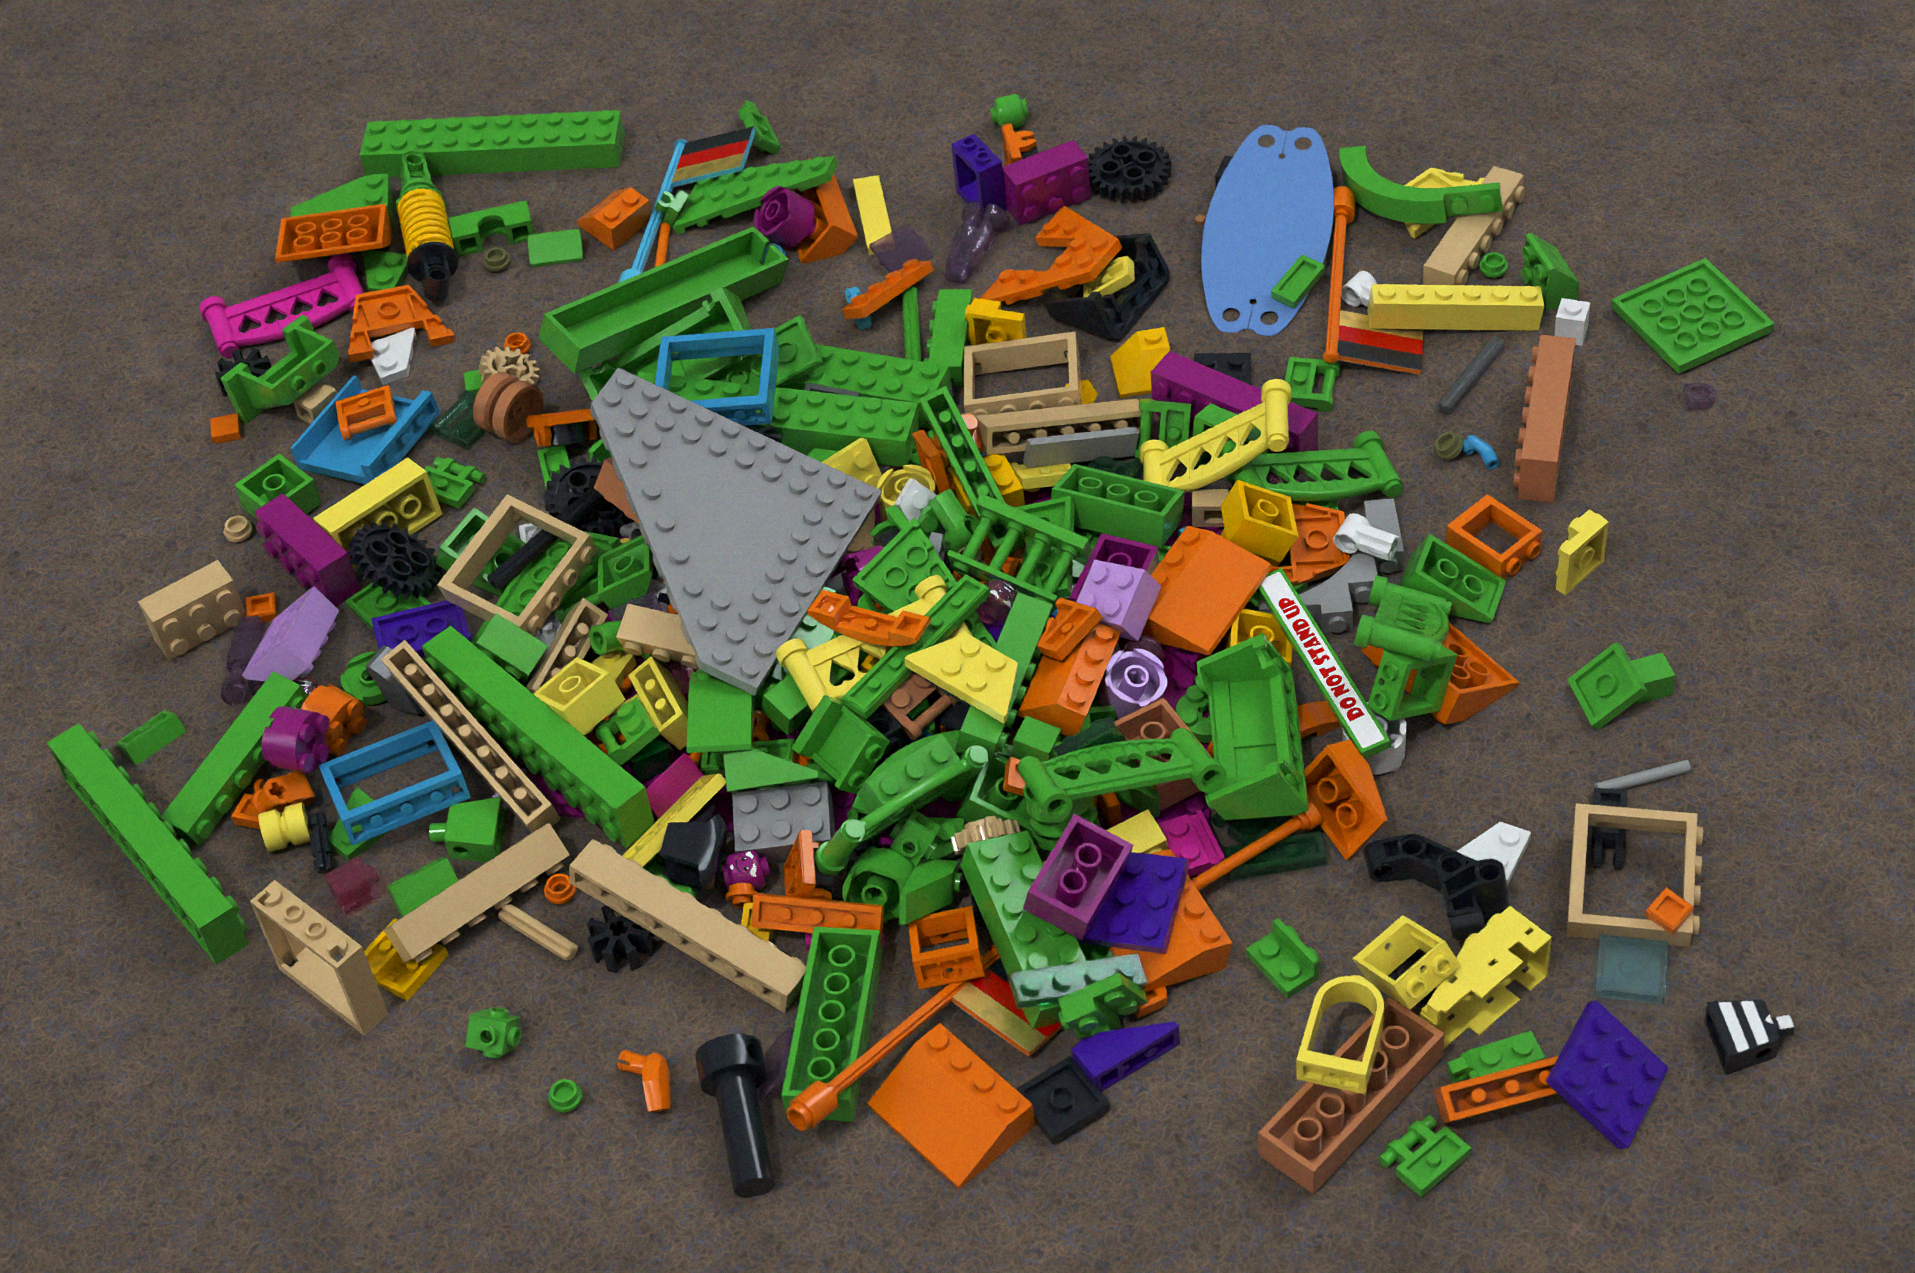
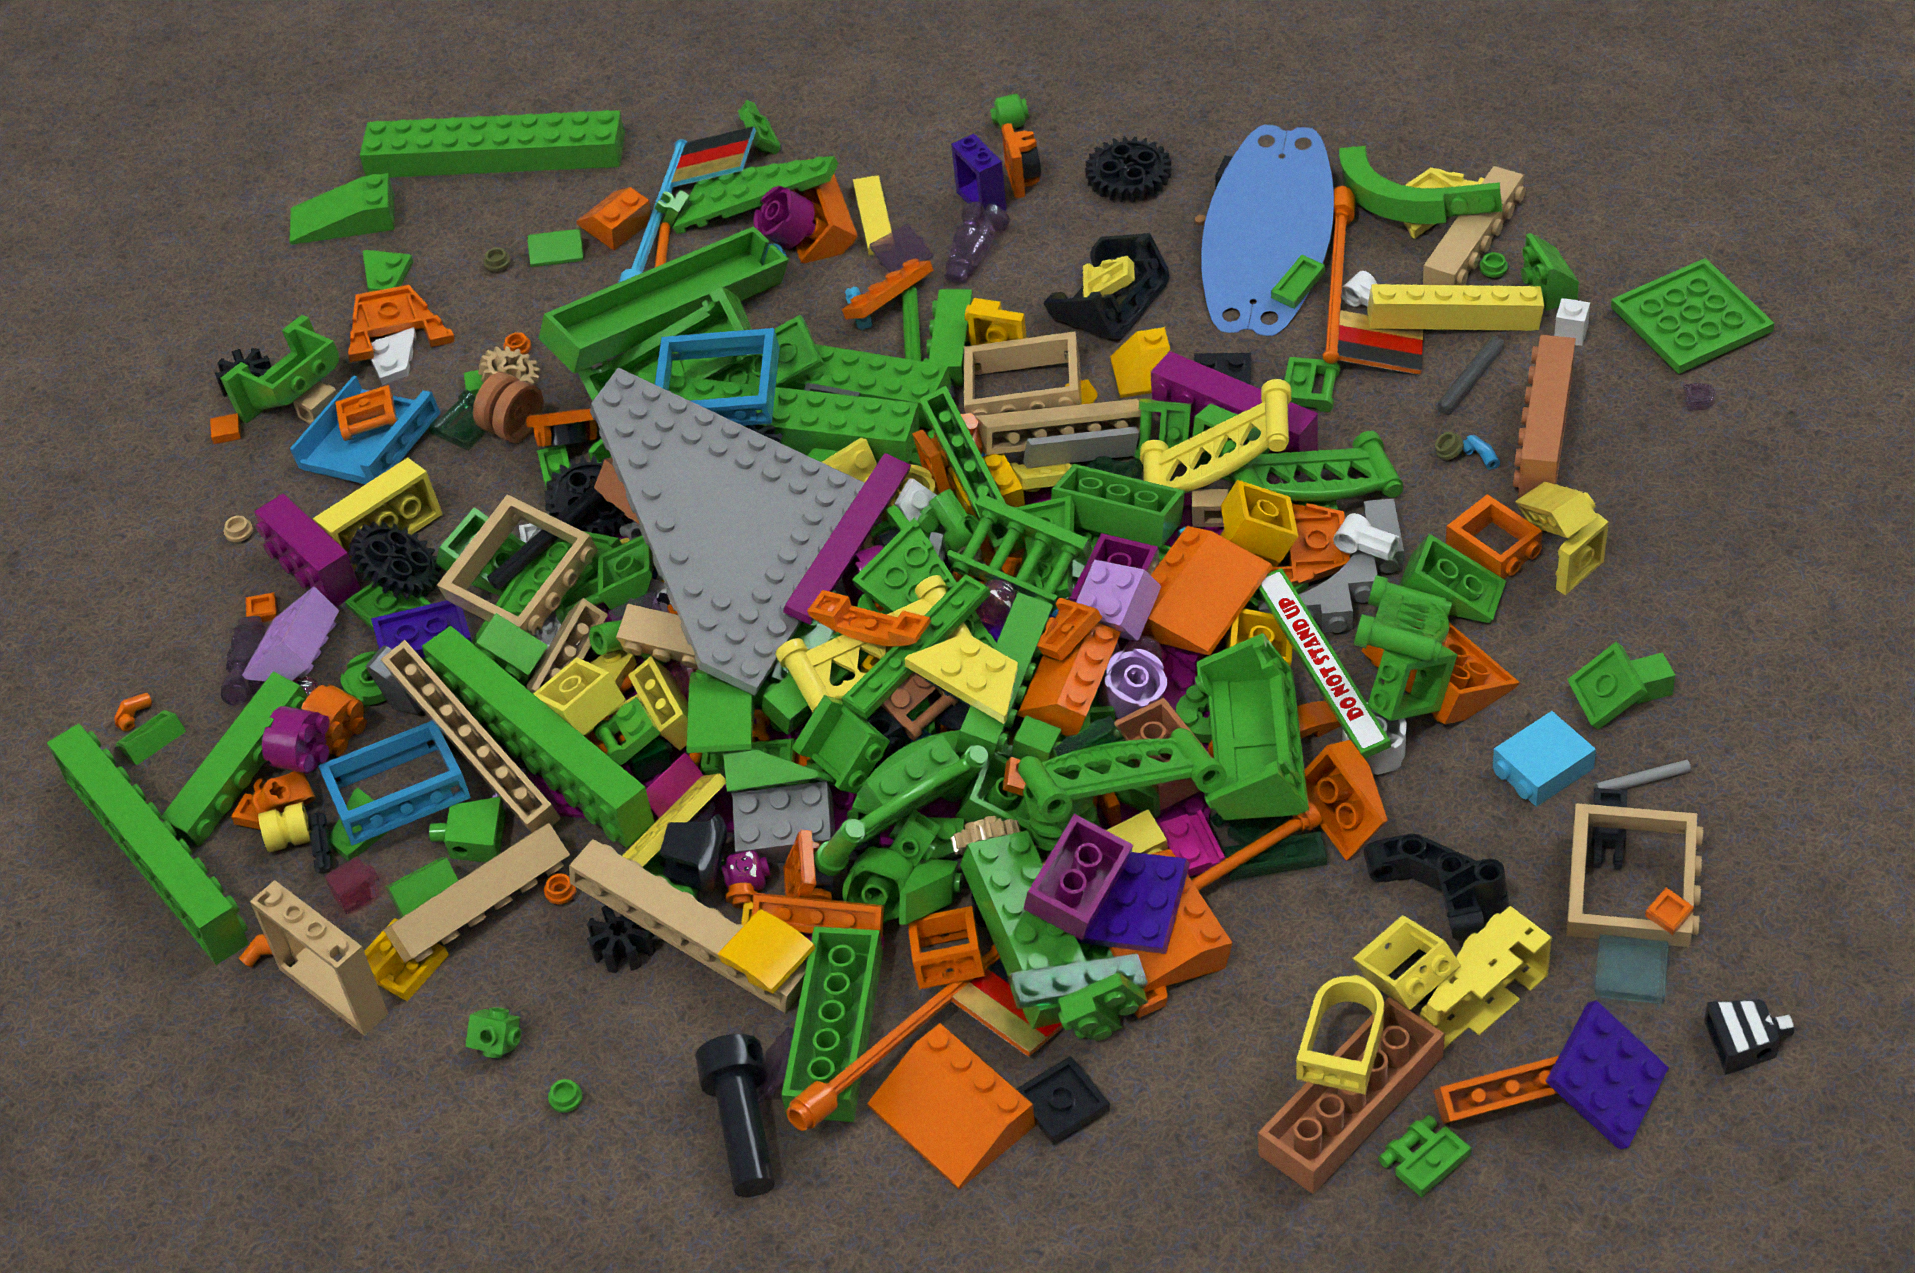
tan brick [138,560,246,660] -> none
dark pink piece [199,253,364,358] -> none
bright green brick [234,454,322,519] -> none
orange slope [275,204,393,263] -> none
piece [396,150,458,302] -> none
bright green plate [424,457,486,509] -> none
bright green arch [449,200,534,257] -> none
tan axle [498,904,578,960] -> none
orange arm [617,1050,671,1113] -> none
orange wing [980,206,1122,305] -> none
magenta brick [1003,140,1091,226] -> none
dark purple slope [1071,1022,1180,1092] -> none
bright green bracket [1246,918,1320,999] -> none
bright green hinge [1447,1031,1545,1084] -> none
white wing [1457,822,1531,886] -> none
none -> orange arm [114,693,152,731]
none -> orange arm [239,934,272,968]
none -> yellow slope [717,909,815,994]
none -> magenta tile [783,453,911,625]
none -> medium azure brick [1493,711,1596,807]
none -> light yellow brick [1515,481,1598,538]

